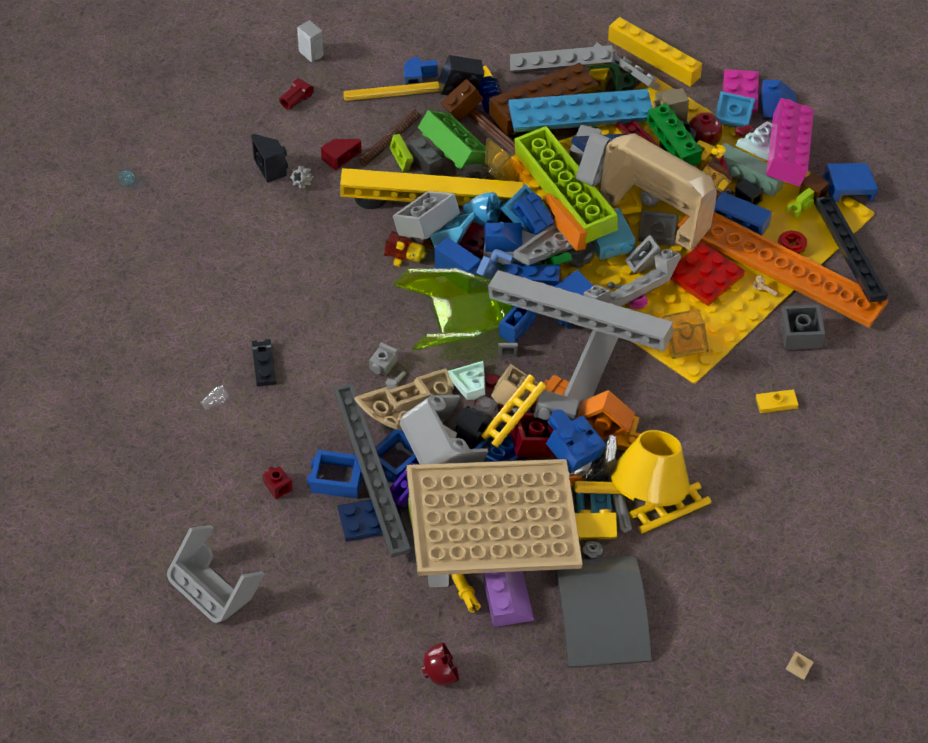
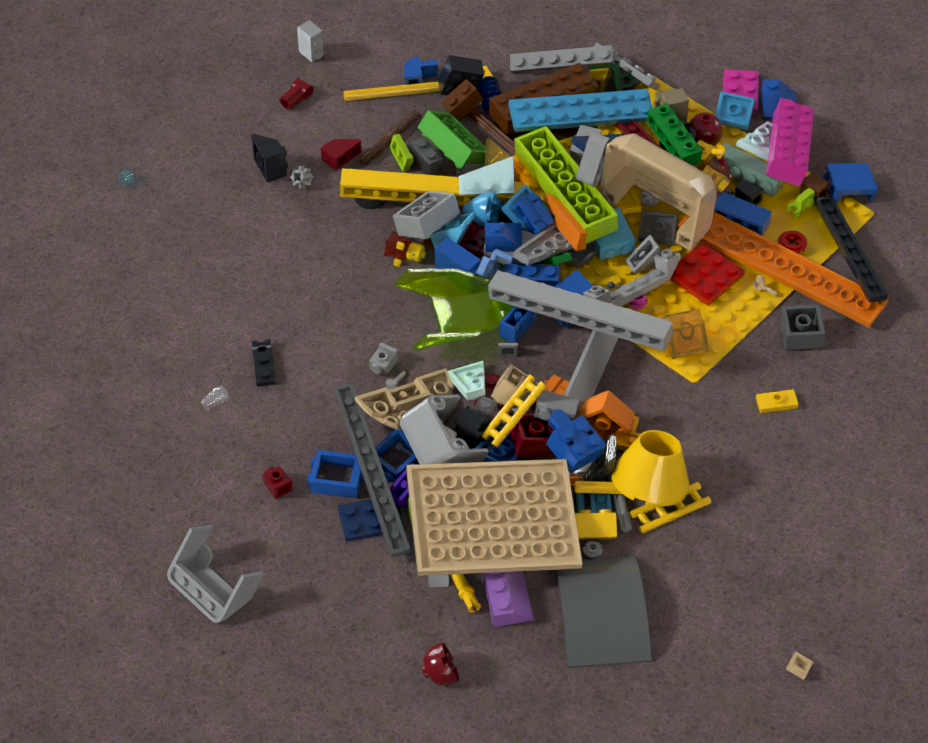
yellow brick [608,17,702,87] -> none
dark red arm [735,125,756,138] -> none
none -> light aqua wing [458,156,514,195]

